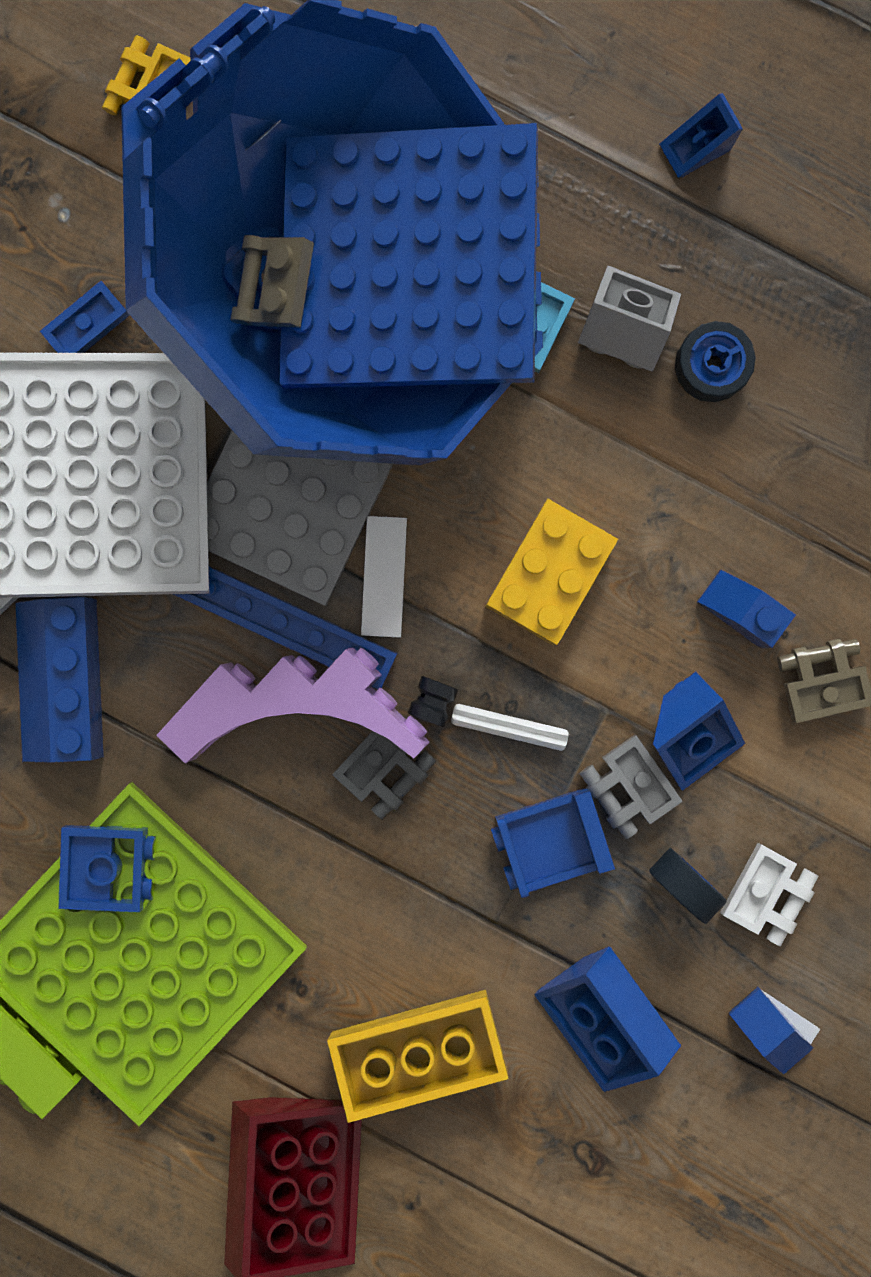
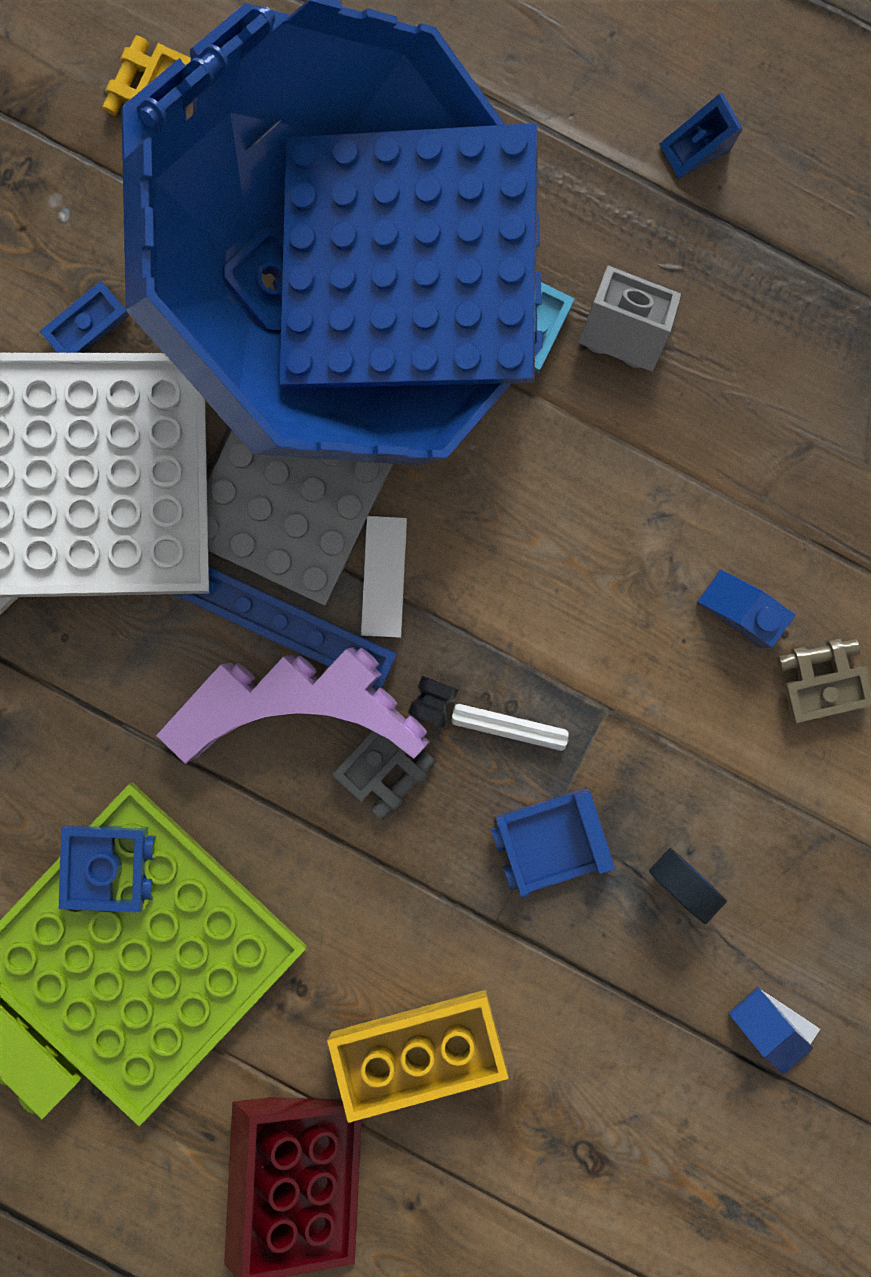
blue slope [15,597,104,762] -> none
dark tan plate [230,235,314,328] -> none
yellow brick [485,499,618,646] -> none
blue slope [534,946,681,1092] -> none
light grey plate [579,735,683,839] -> none
blue slope [653,672,746,791] -> none
wheel [675,321,756,402] -> none
white plate [720,843,819,947] -> none

